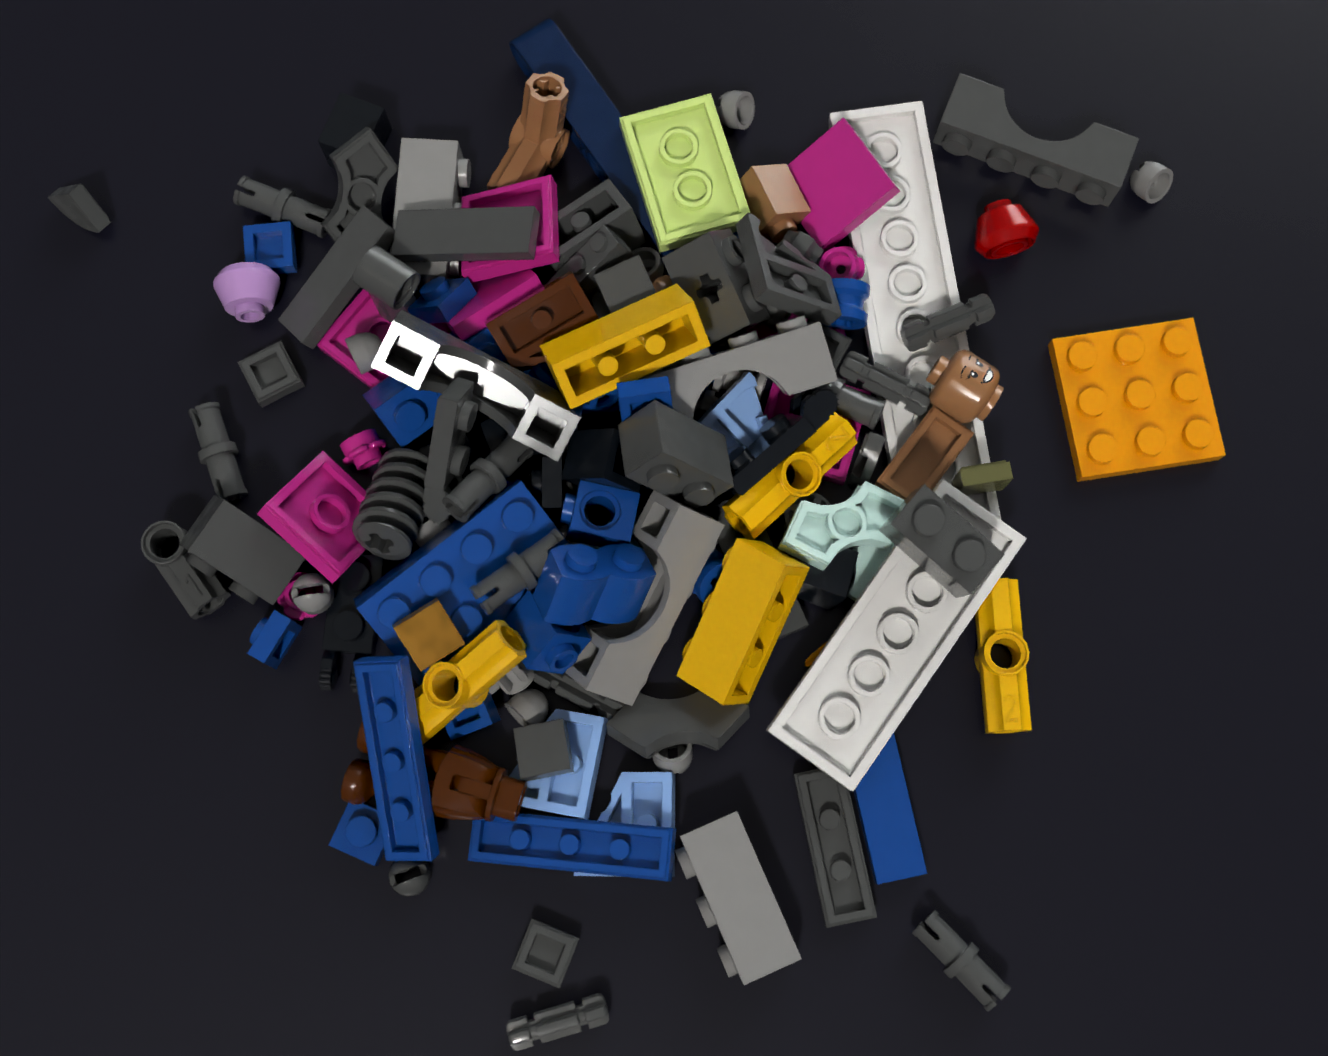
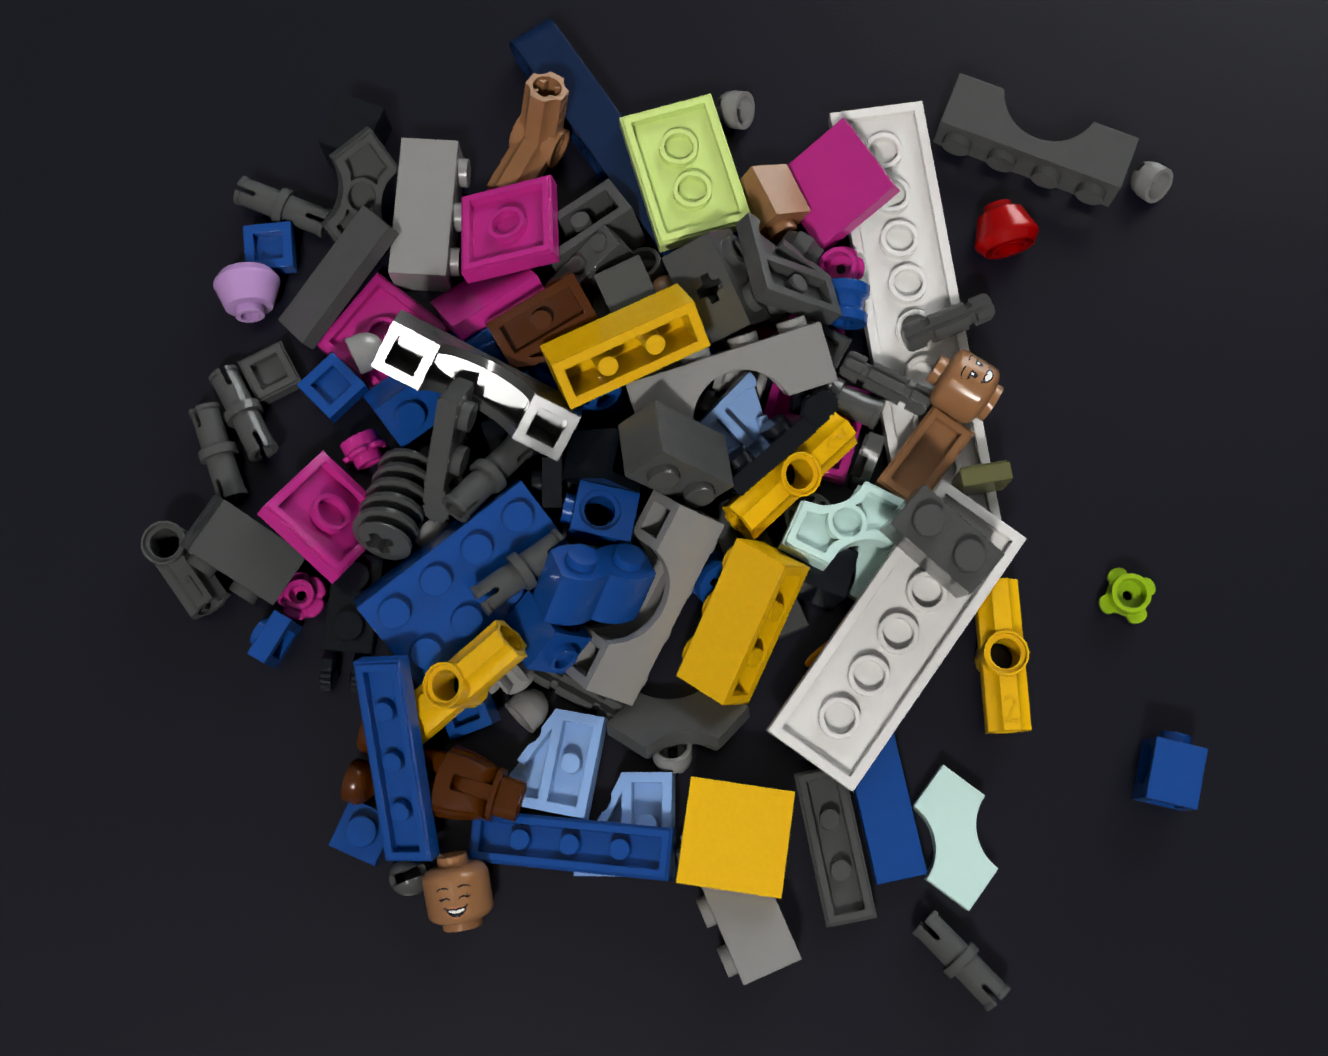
dark grey tile [48,184,111,232] -> none
light grey hinge [291,572,334,615] -> none
dark grey piece [353,246,421,323] -> none
dark grey tile [391,206,540,262] -> none
pearl gold tile [392,598,466,672] -> none
blue plate [407,276,477,324] -> none
dark grey axle [506,993,609,1051] -> none
dark grey tile [511,918,580,988] -> none
dark grey tile [513,718,574,781] -> none
blue plate [616,376,673,422] -> none
light orange plate [1048,317,1226,482] -> none
none -> dark grey pin [209,364,279,462]
none -> blue tile [297,352,369,423]
none -> medium nougat head [422,851,494,932]
none -> yellow tile [676,776,795,899]
none -> light aqua tile [912,765,999,911]
none -> lime plate [1098,567,1156,624]
none -> blue brick [1131,731,1208,811]

